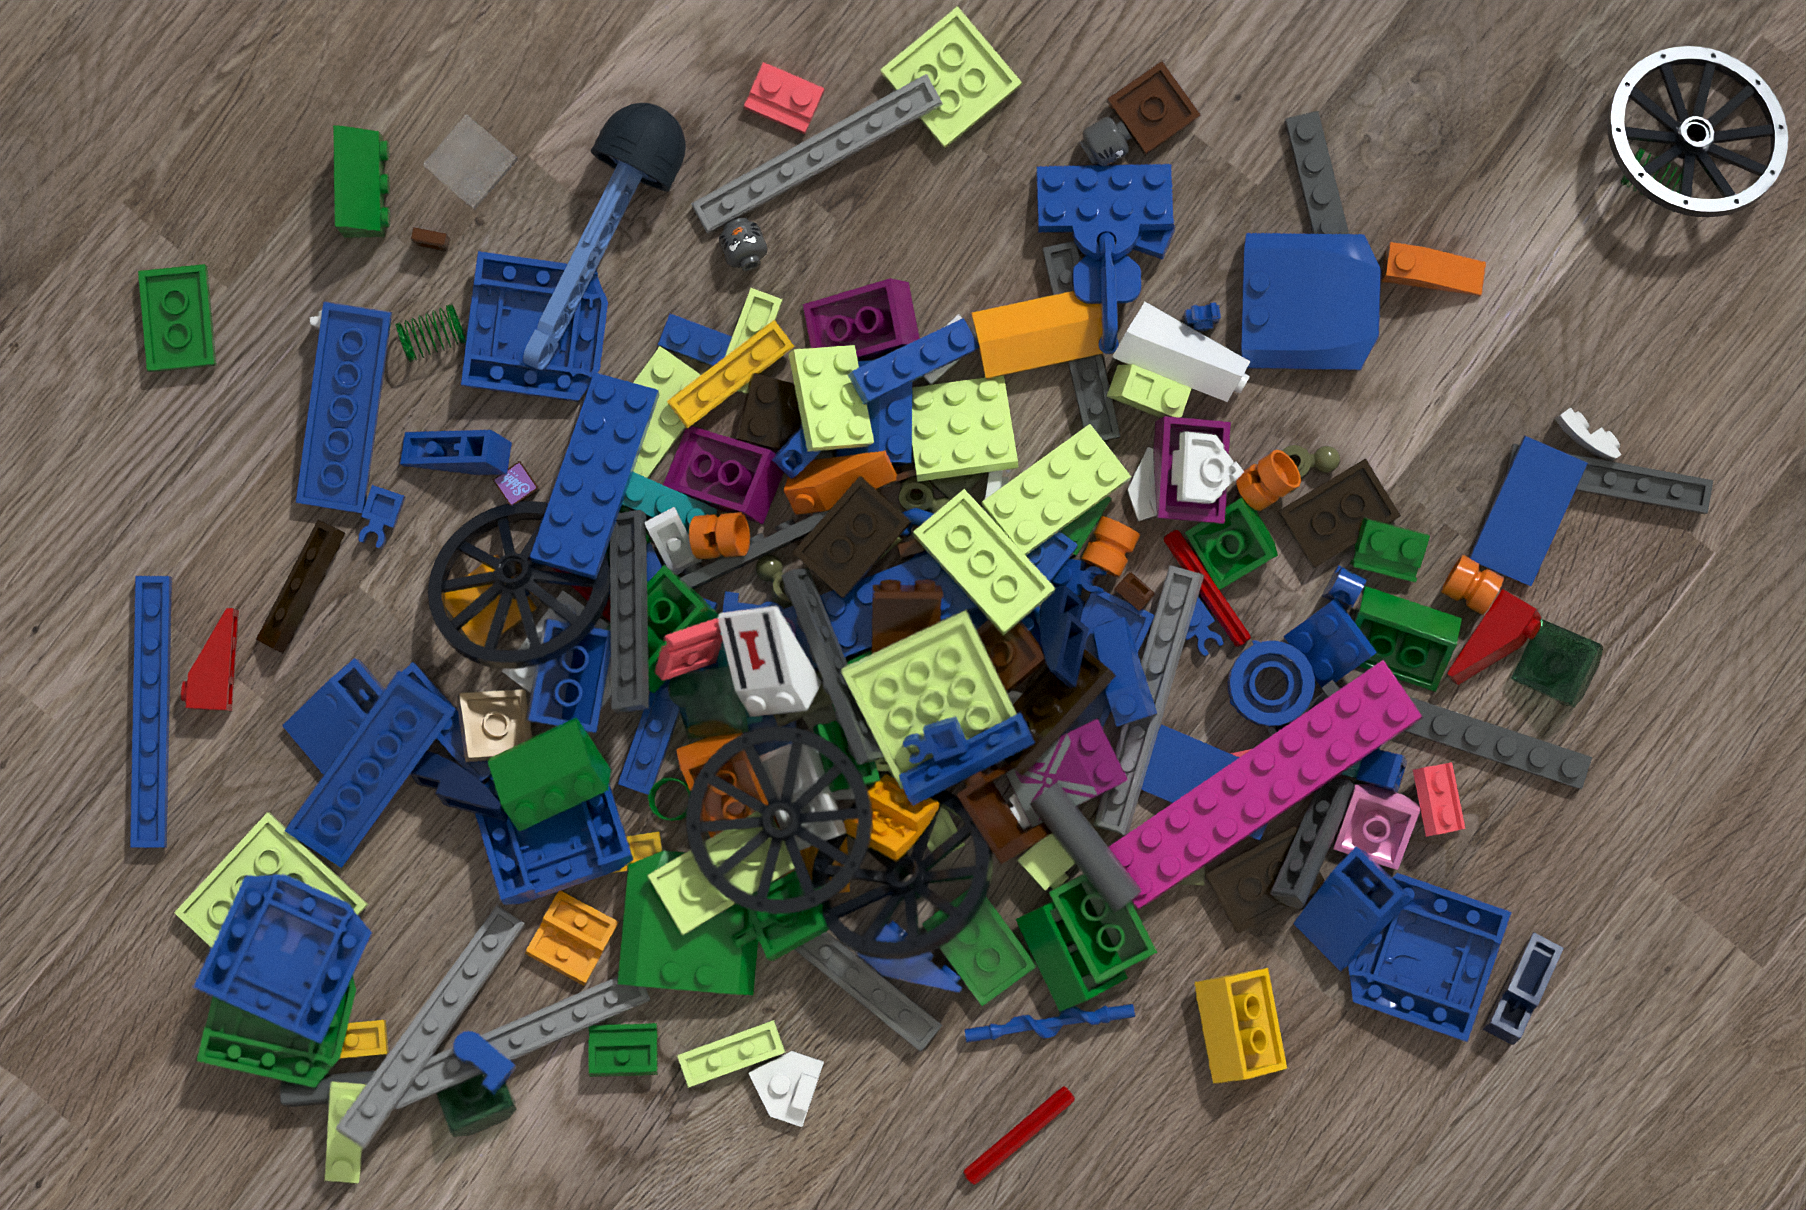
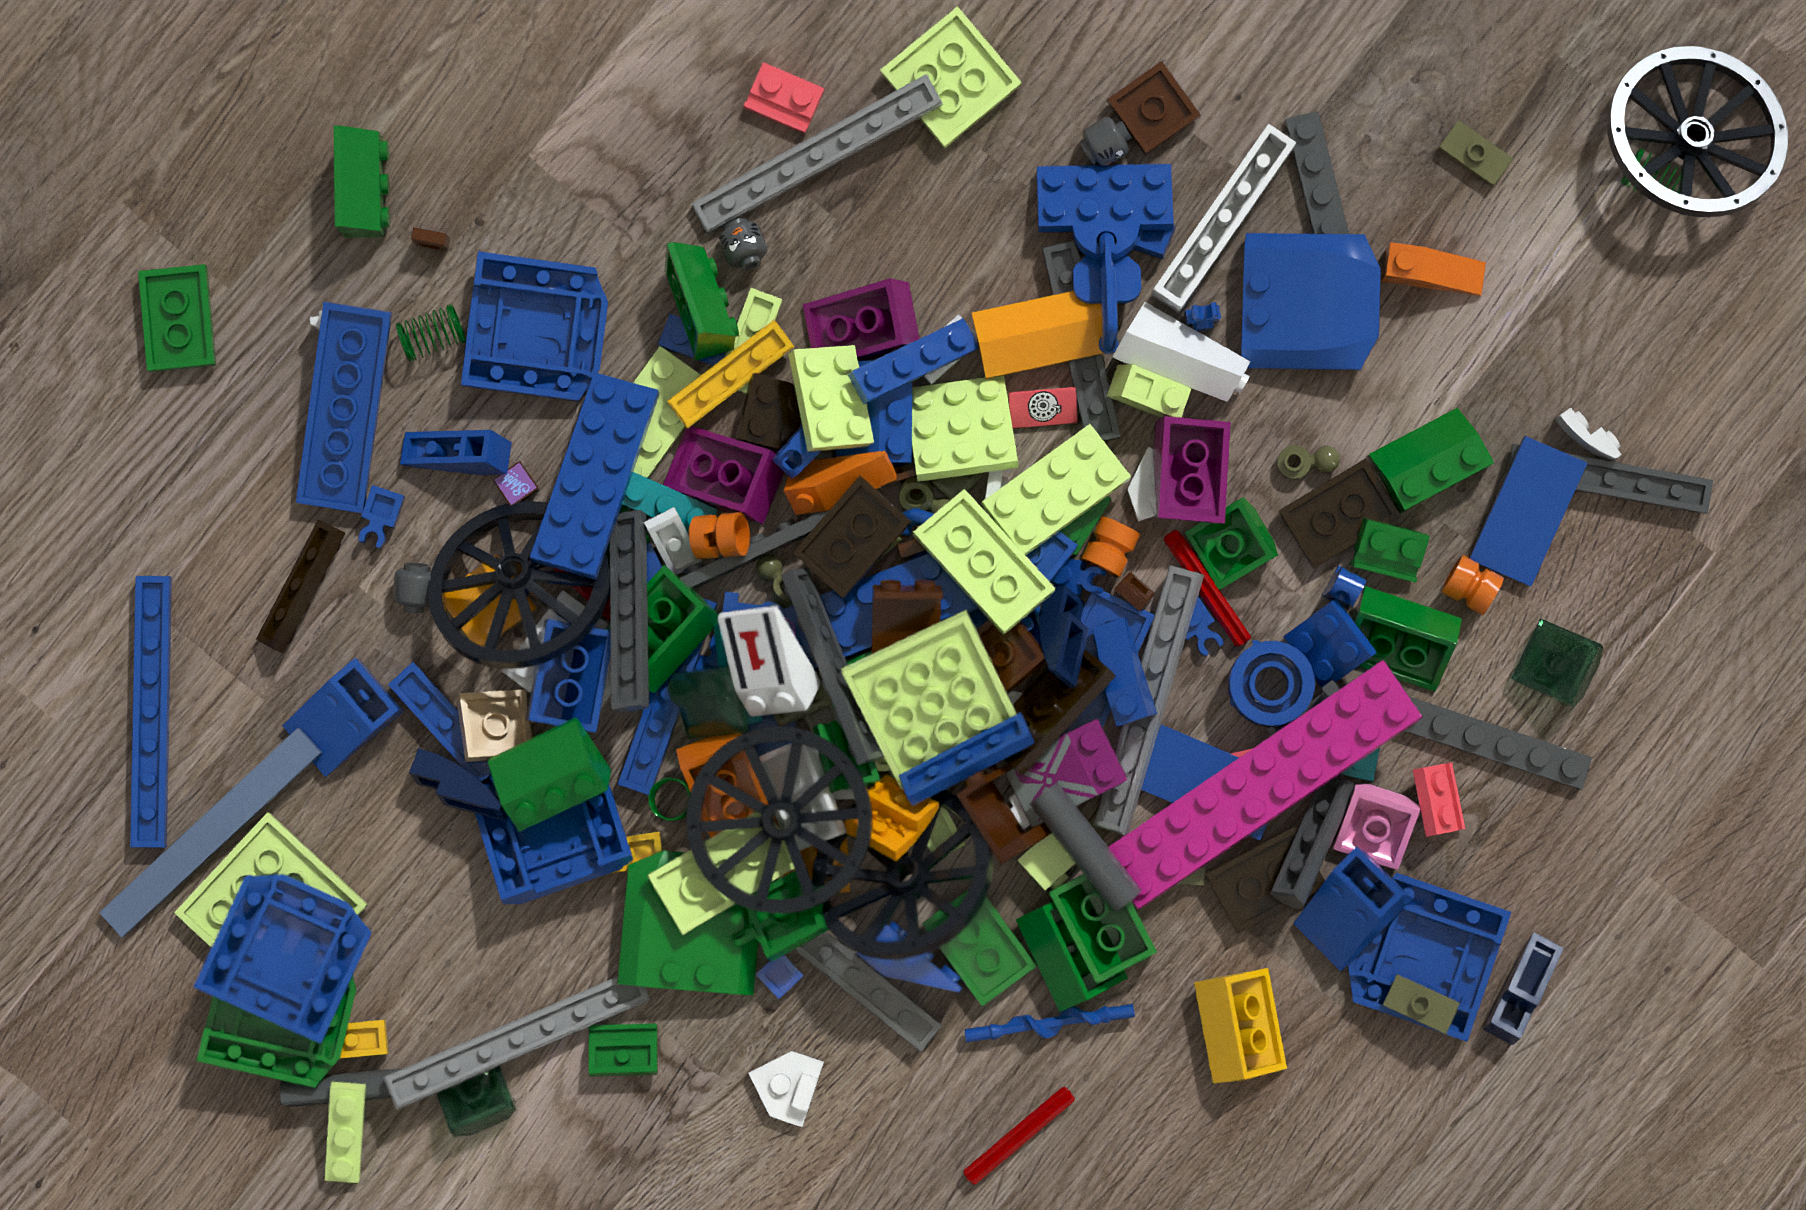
red slope [181,608,239,712] -> none
blue plate [285,670,456,868] -> none
light grey tile [335,905,525,1150] -> none
clear plate [422,114,518,210] -> none
blue leg [453,1031,516,1095] -> none
piece [523,103,686,370] -> none
light orange slope [525,891,619,986] -> none
coral plate [655,618,723,681] -> none
yellowish green plate [677,1020,785,1088] -> none
blue plate [903,716,969,763] -> none
white plate [1171,432,1244,504] -> none
orange wheel [1236,449,1301,511] -> none
blue slope [1356,749,1407,793] -> none
red slope [1447,589,1542,685] -> none
none -> sand blue tile [99,728,323,938]
none -> dark grey head [393,562,431,613]
none -> green slope [664,242,739,361]
none -> blue plate [756,955,804,999]
none -> coral slope [1008,387,1078,429]
none -> white brick [1151,124,1296,314]
none -> green slope [1368,408,1494,514]
none -> olive plate [1383,974,1460,1034]
none -> olive plate [1438,120,1513,187]

